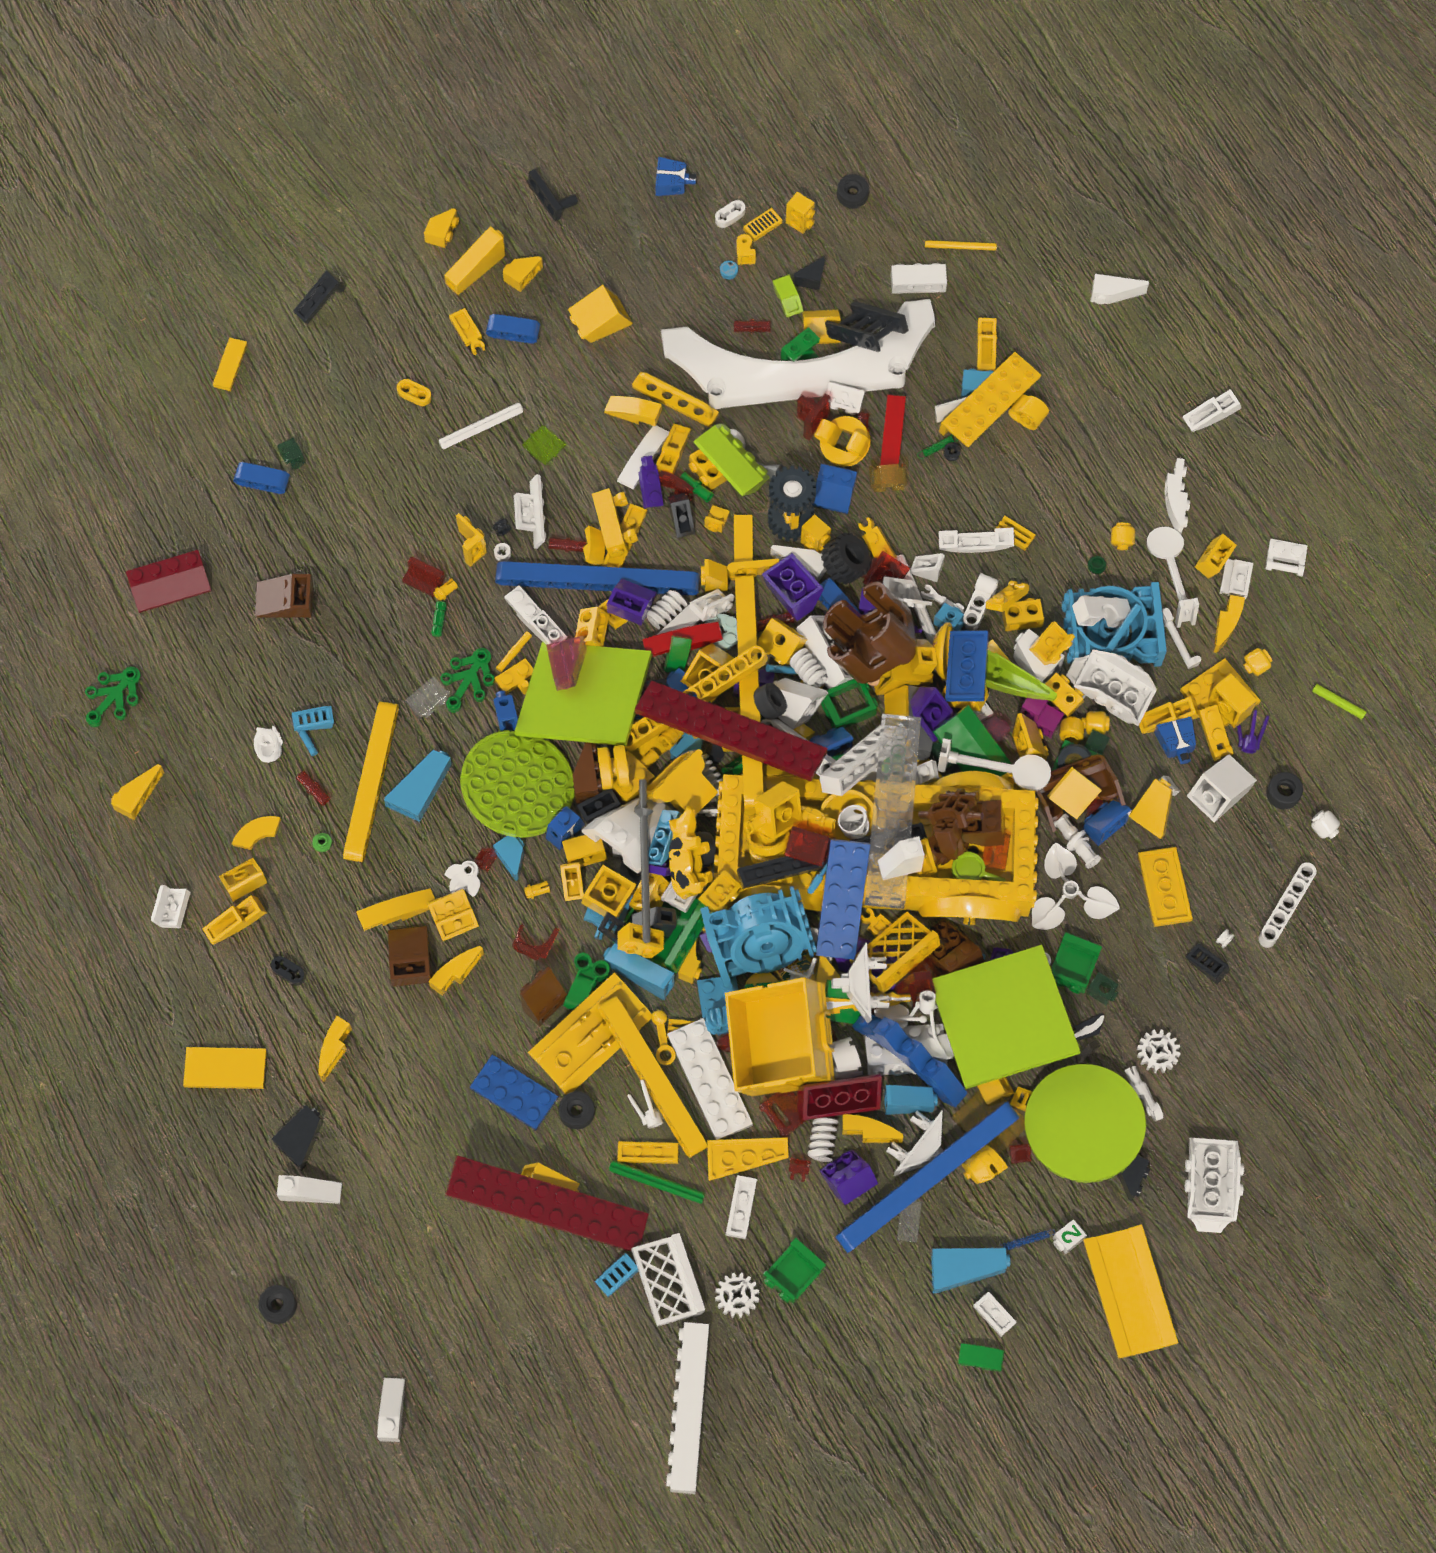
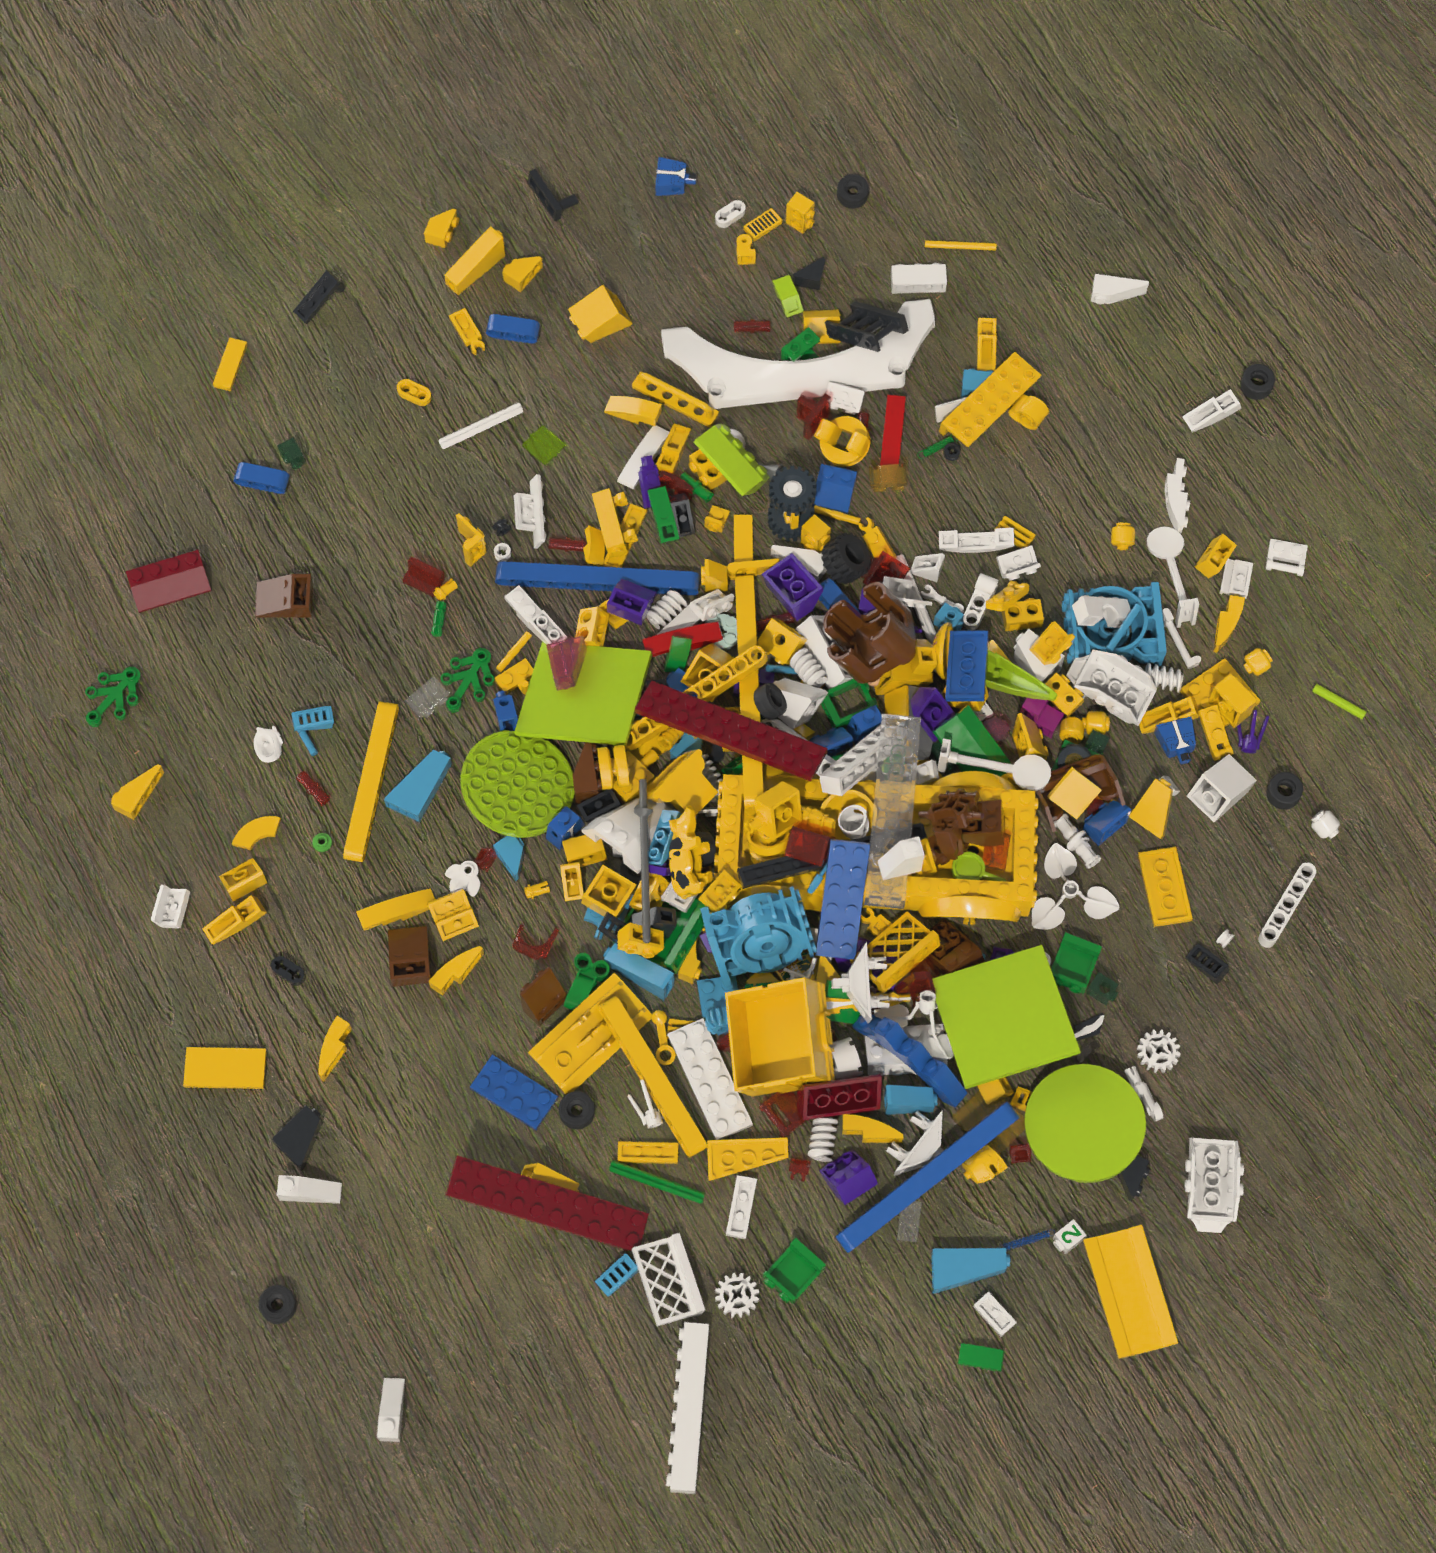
dark azure tile [720,261,738,279] -> none
white hinge [886,1014,927,1023] -> none
dark green plate [1087,556,1106,574] -> none
none -> green slope [647,486,679,545]
none -> yellow piece [814,505,861,525]
none -> blue torso [846,705,885,745]
none -> white bracket [996,545,1041,581]
none -> white piece [1144,663,1184,693]
none -> black tyre [1240,364,1275,400]

